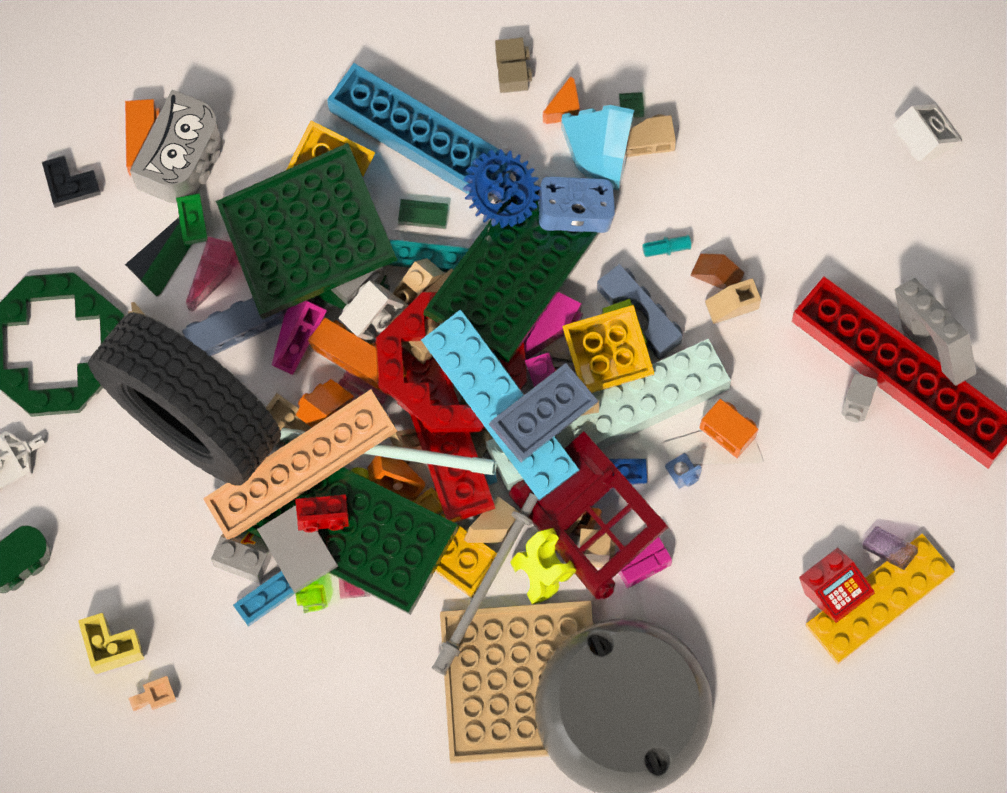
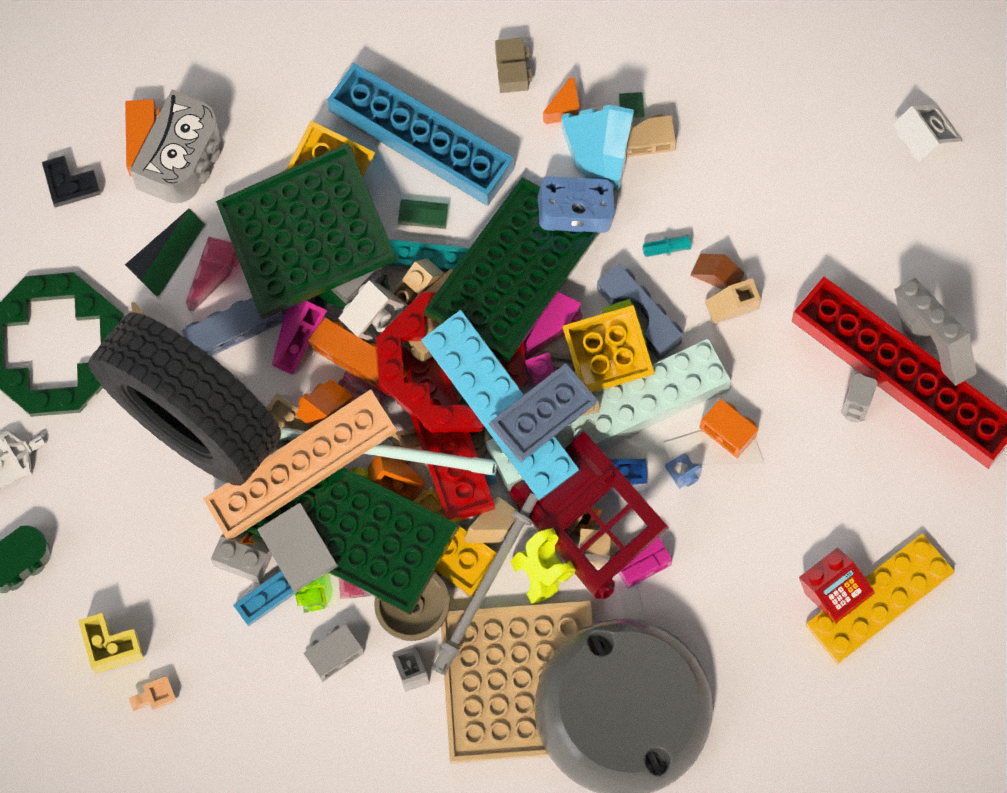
green plate [176,194,208,245] -> none
red bracket [295,495,349,533] -> none
blue gear [463,149,540,228] -> none
tile [862,526,918,570] -> none
none -> light grey brick [303,624,364,682]
none -> dark tan dish [374,573,450,641]
none -> light grey slope [392,647,429,692]

